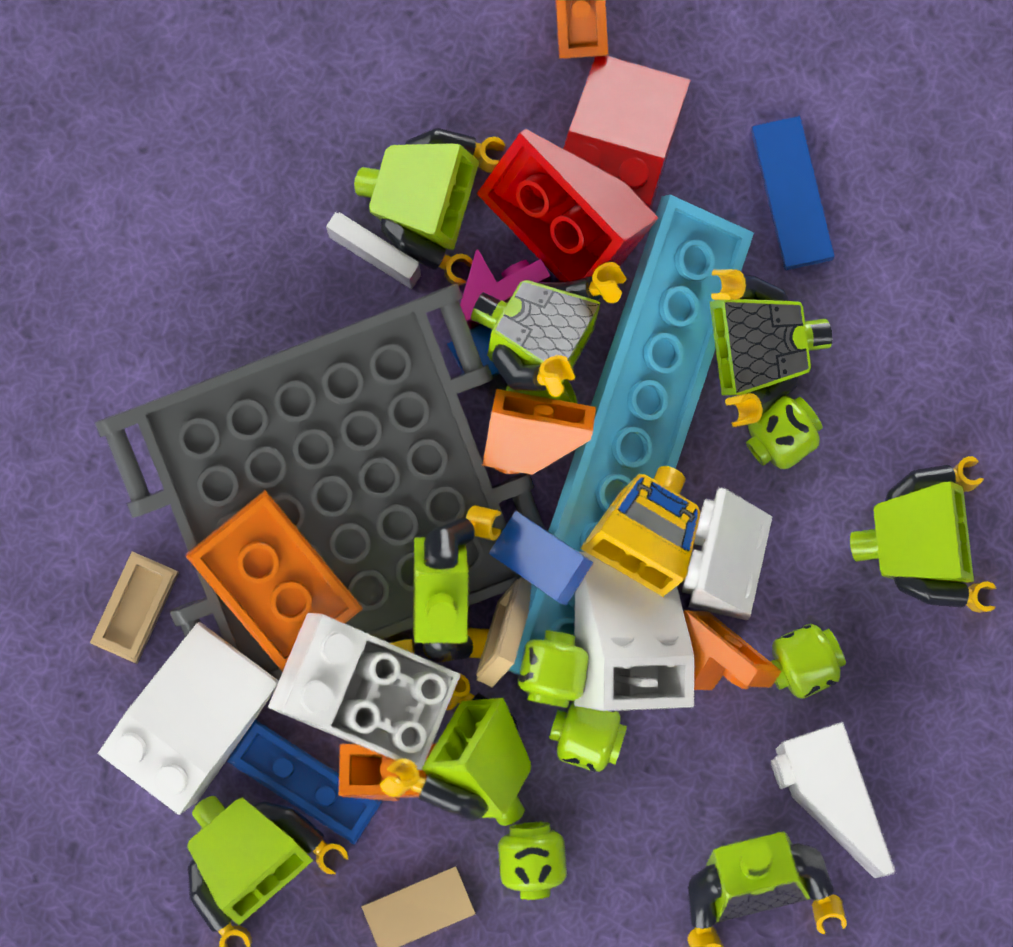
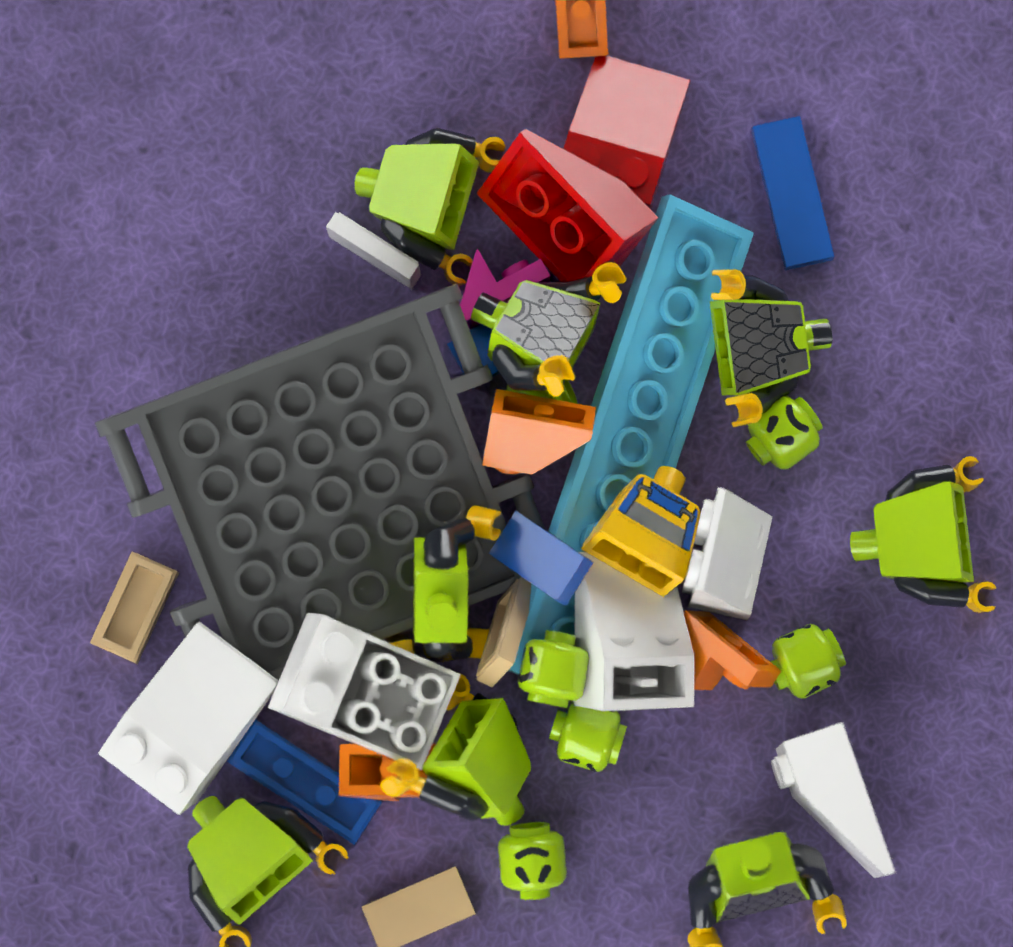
orange tile [186,490,363,672] -> none

